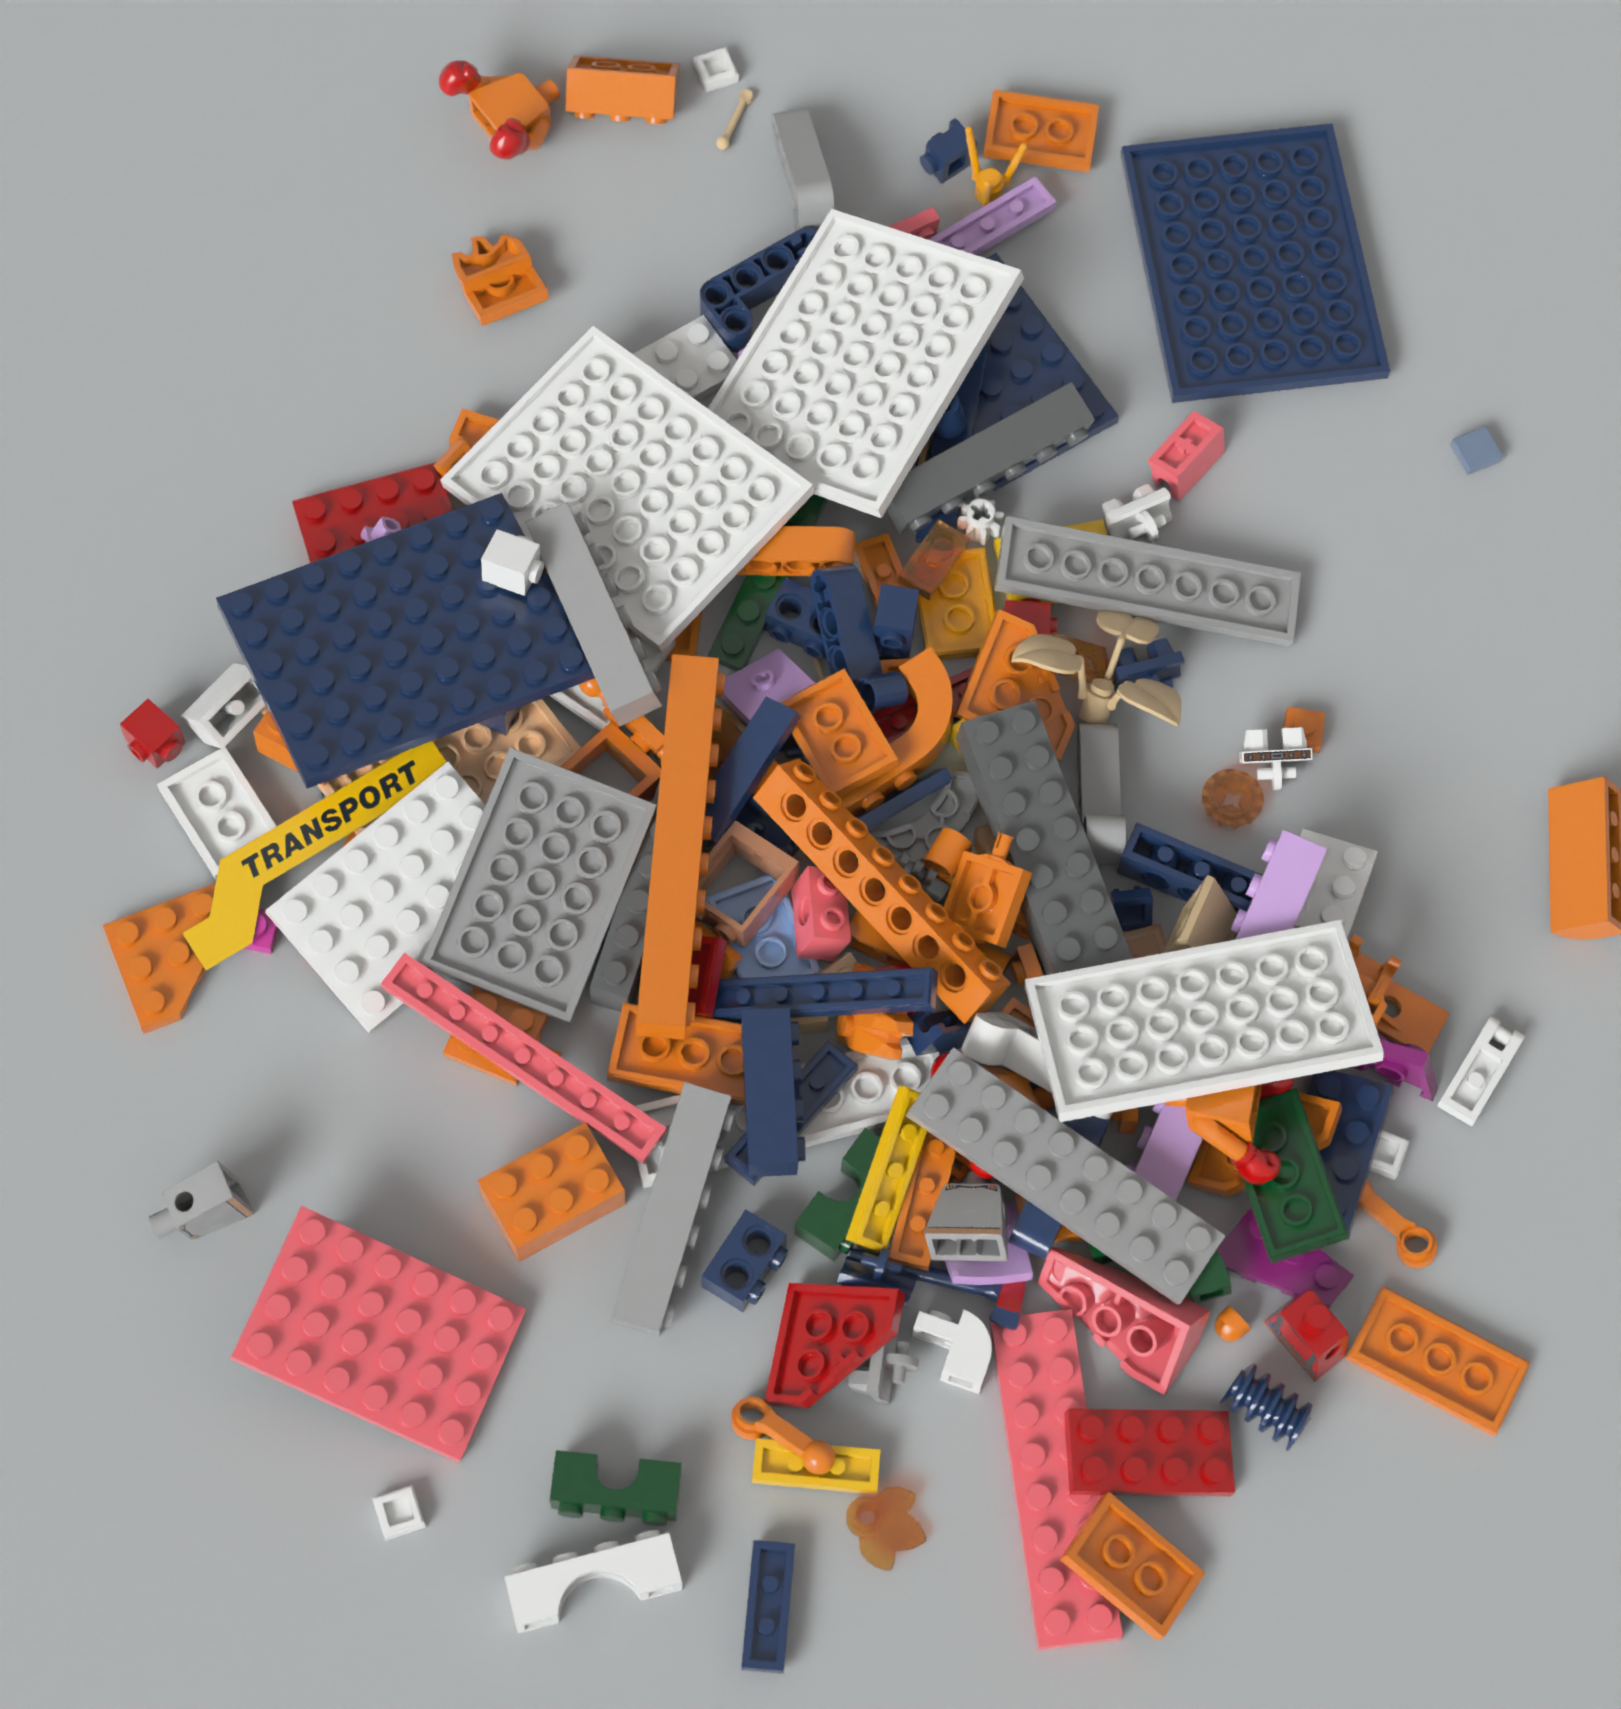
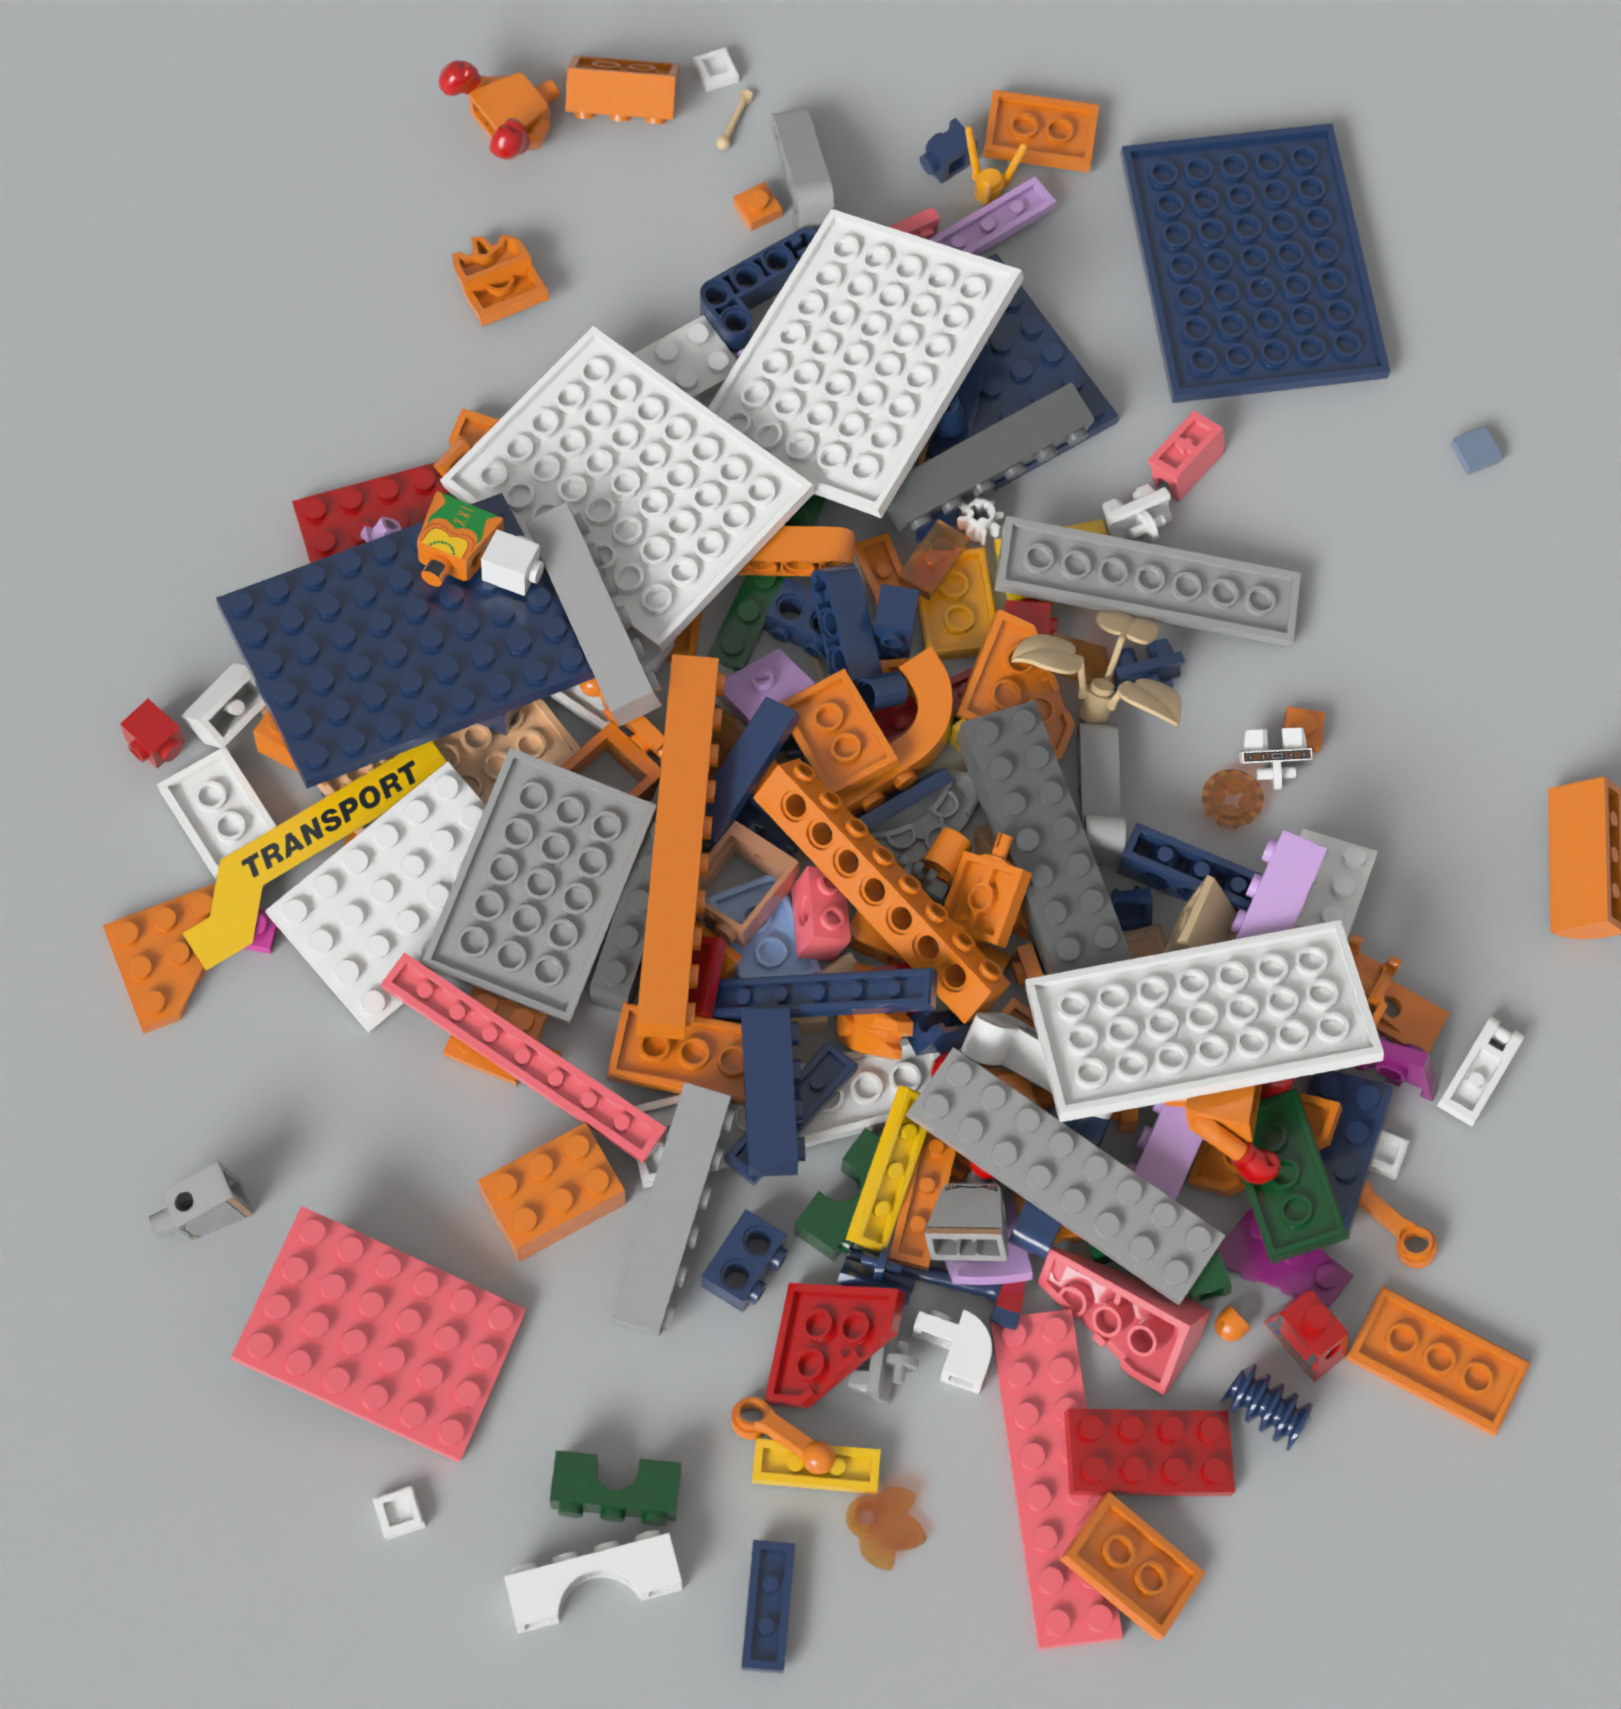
none -> torso [417,491,504,587]
none -> orange plate [733,182,783,231]

